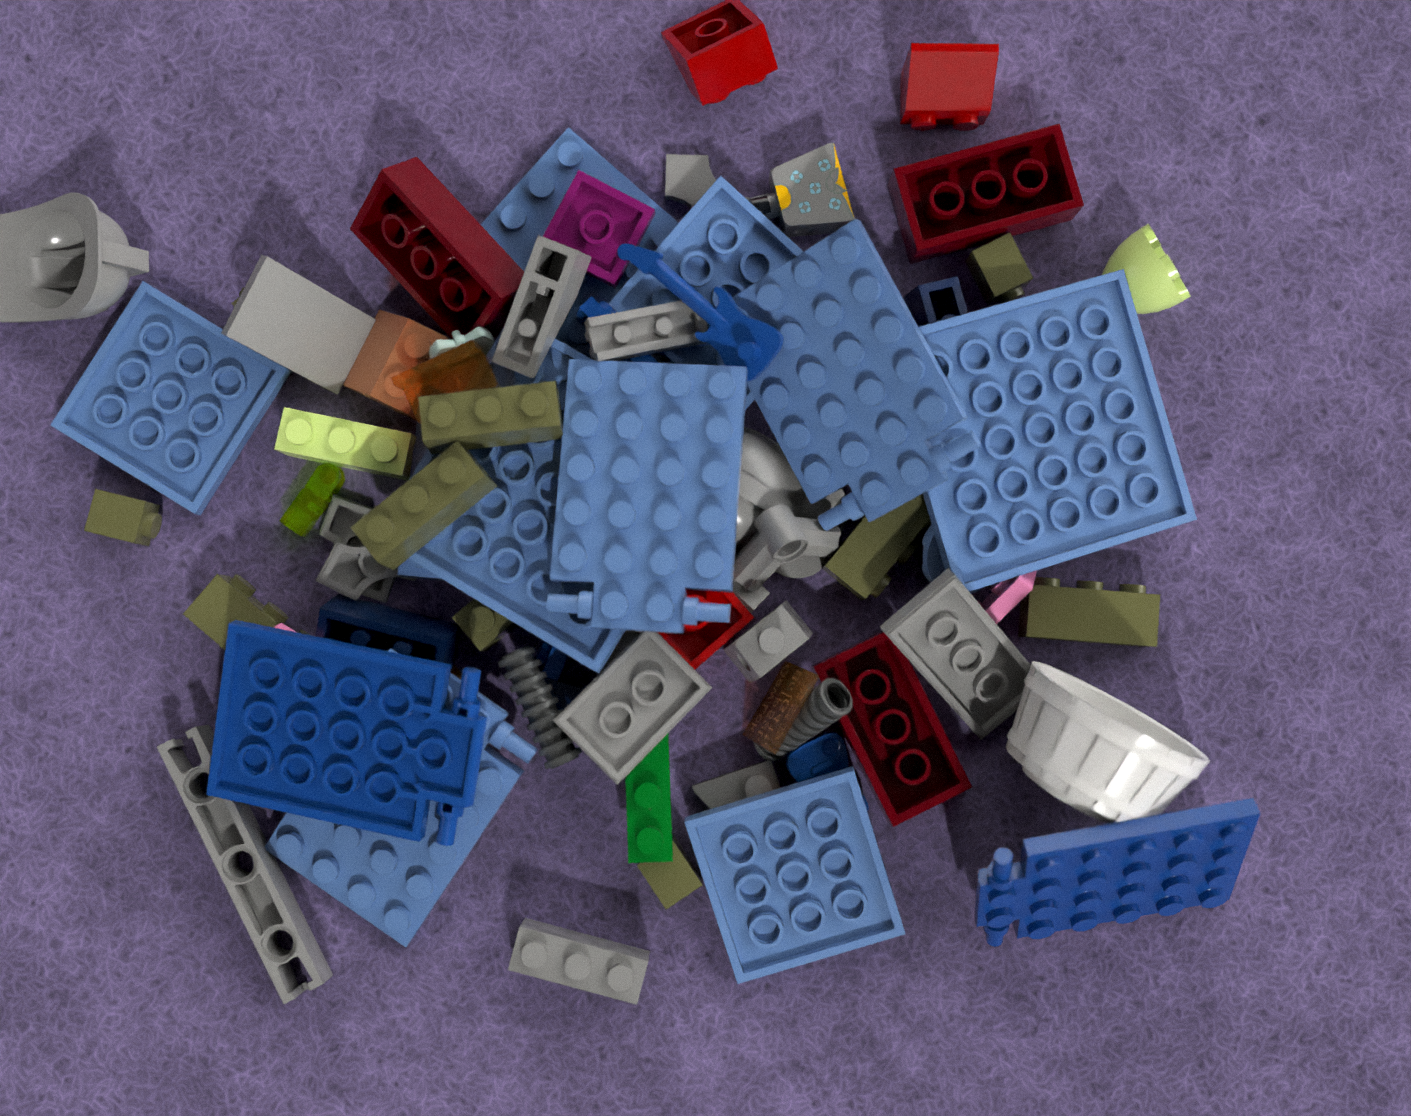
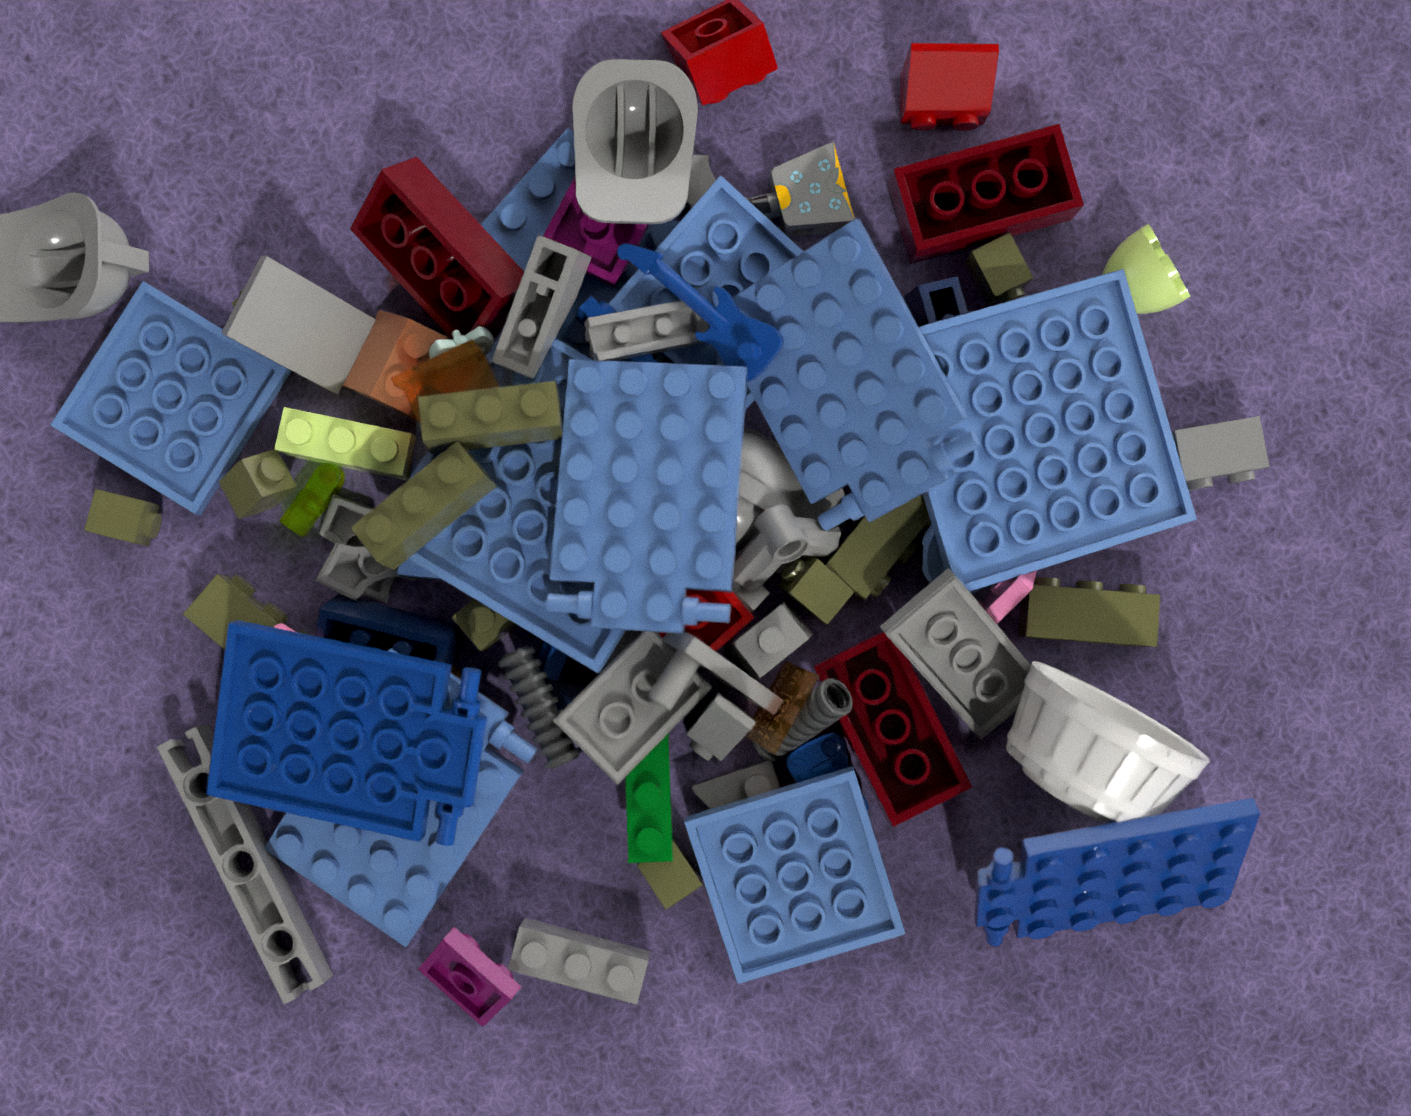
none -> olive brick [219,449,297,519]
none -> magenta plate [418,927,521,1027]
none -> light grey piece [572,59,698,224]
none -> light grey piece [648,632,784,715]
none -> light grey slope [686,691,756,761]
none -> olive brick [778,555,855,625]
none -> light grey brick [1172,416,1270,491]

